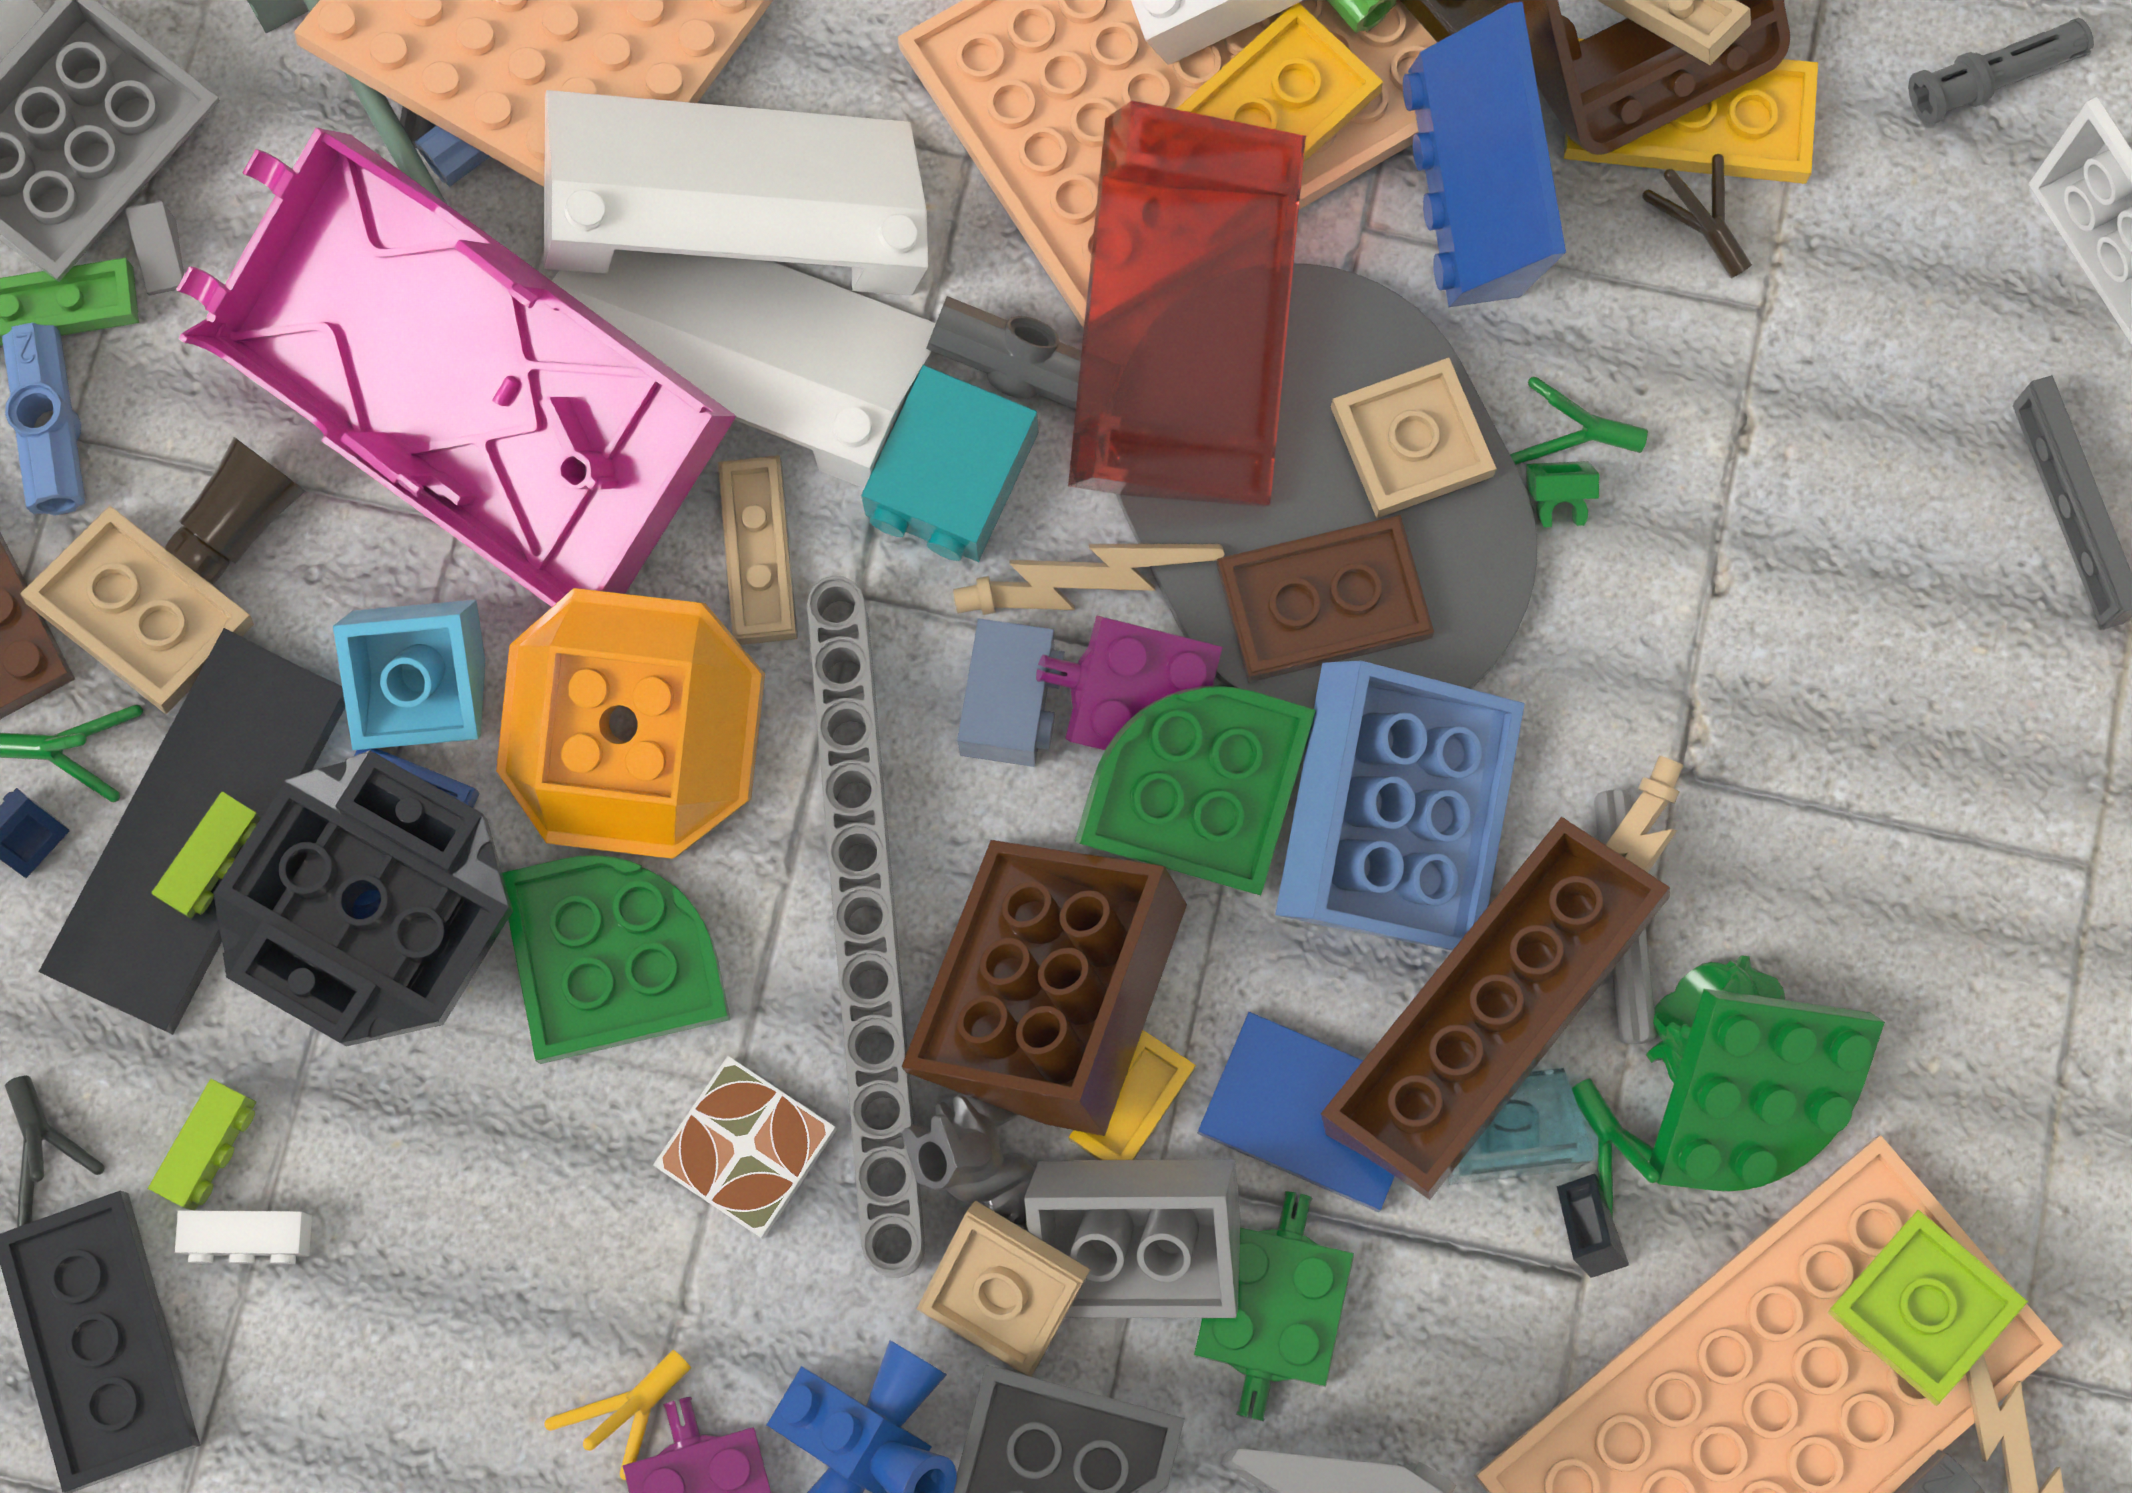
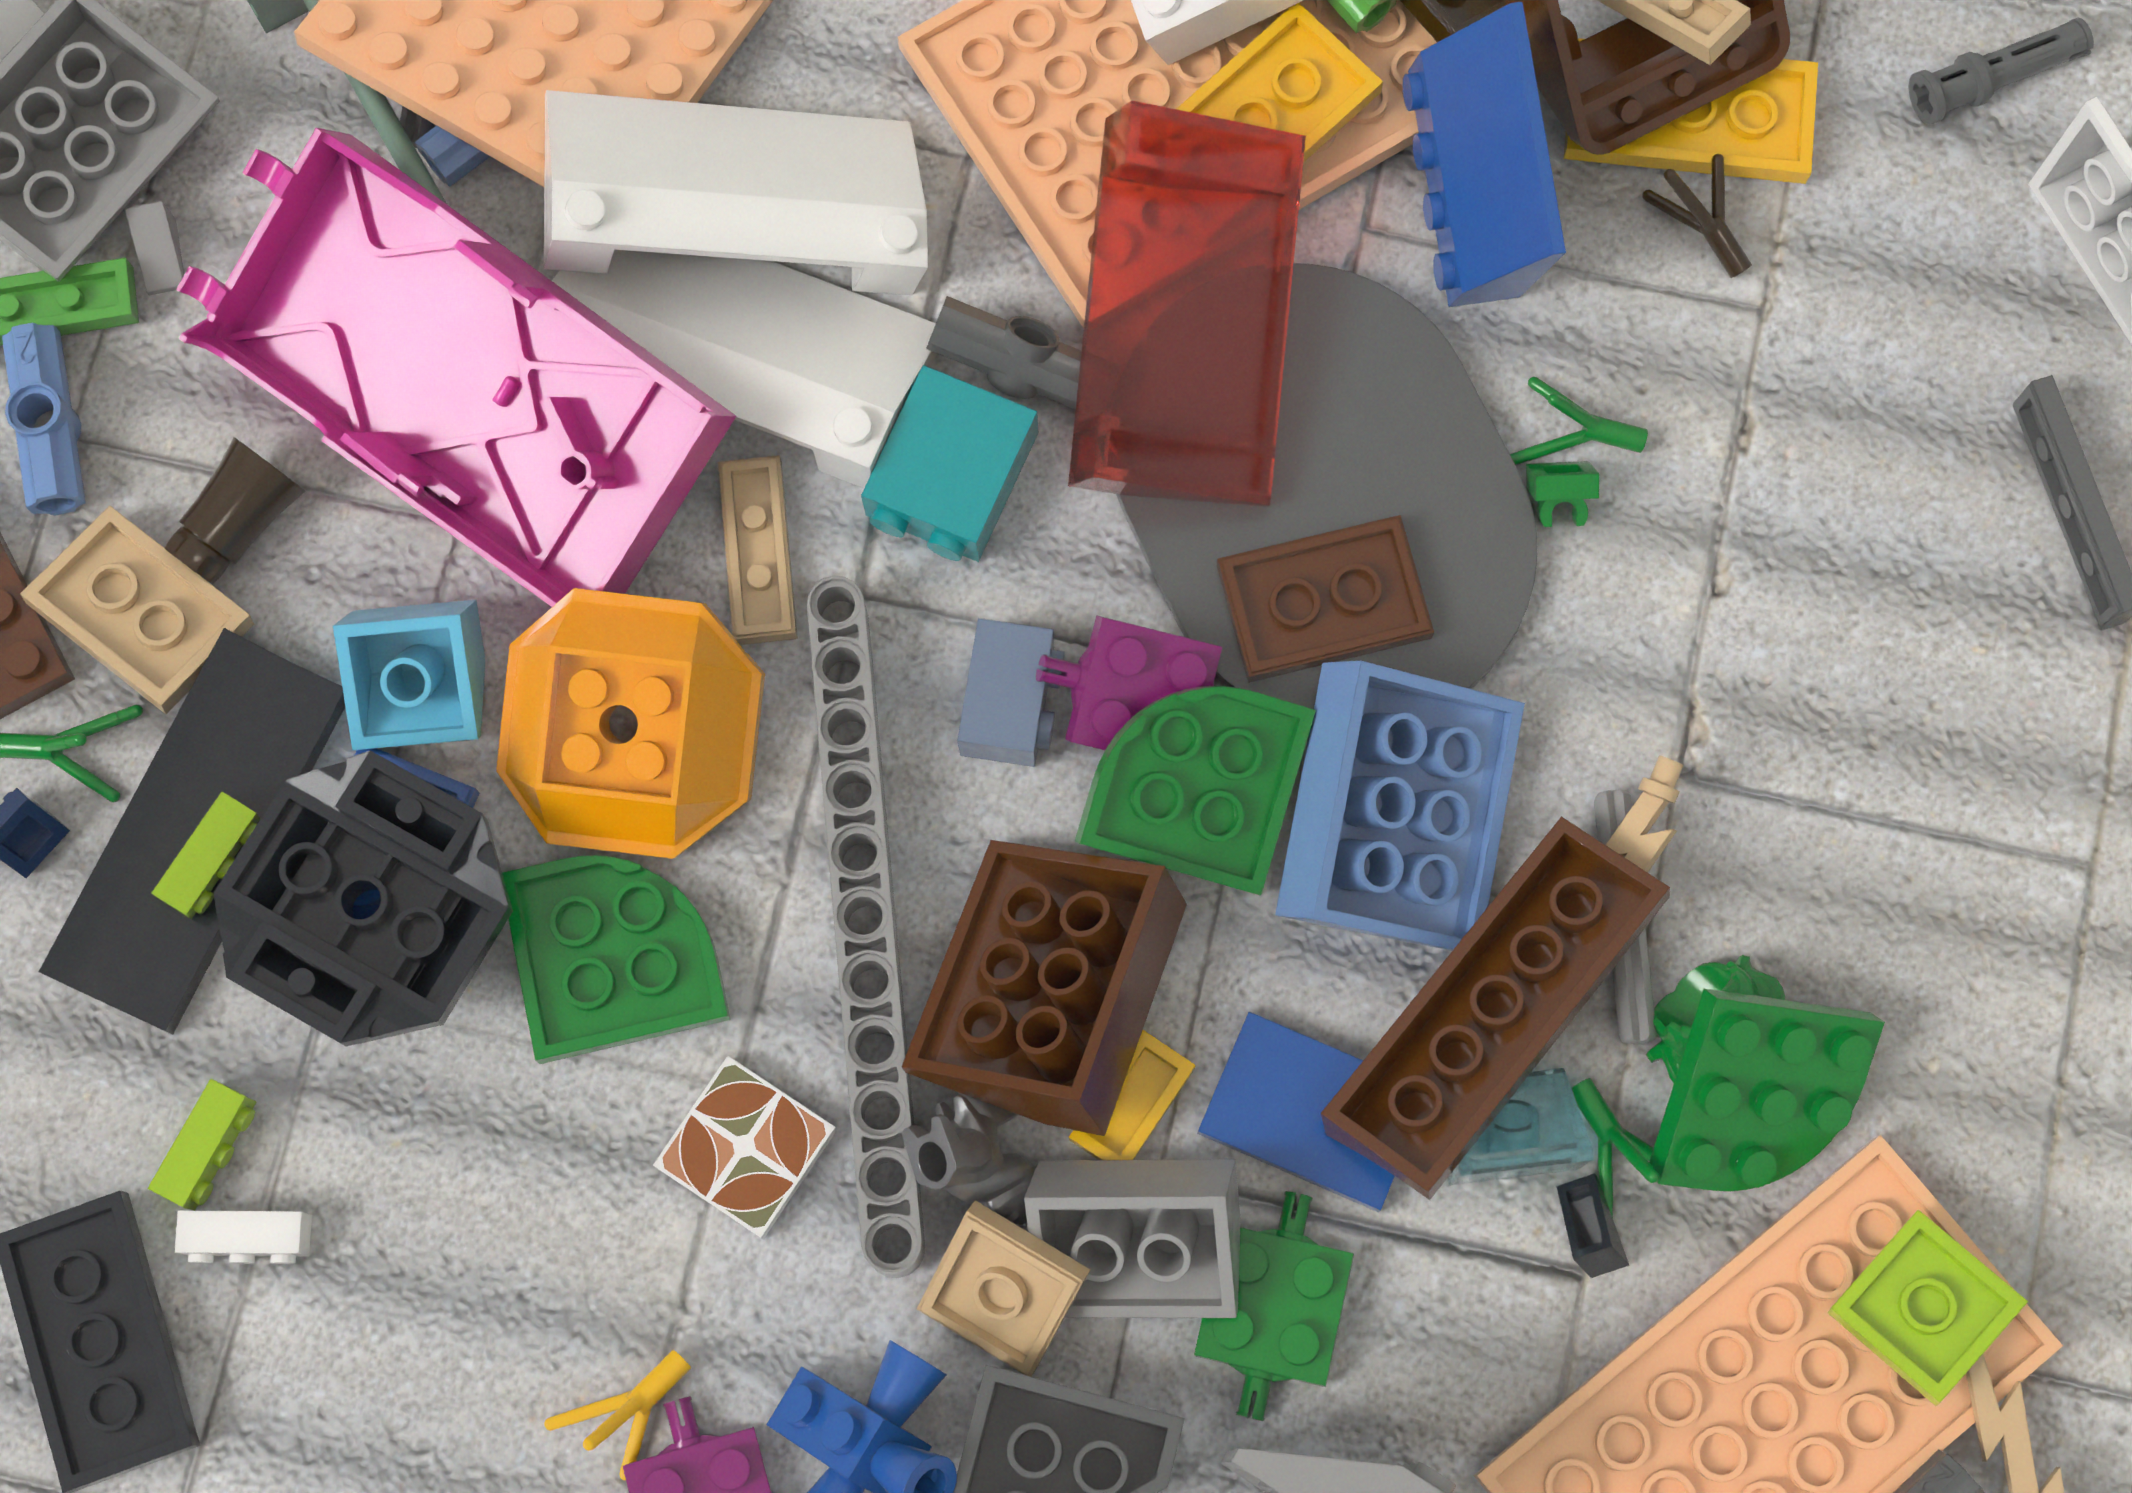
pearl dark grey plant [5,1075,105,1227] -> none
tan piece [953,544,1225,615] -> none
tan plate [1331,358,1497,518] -> none

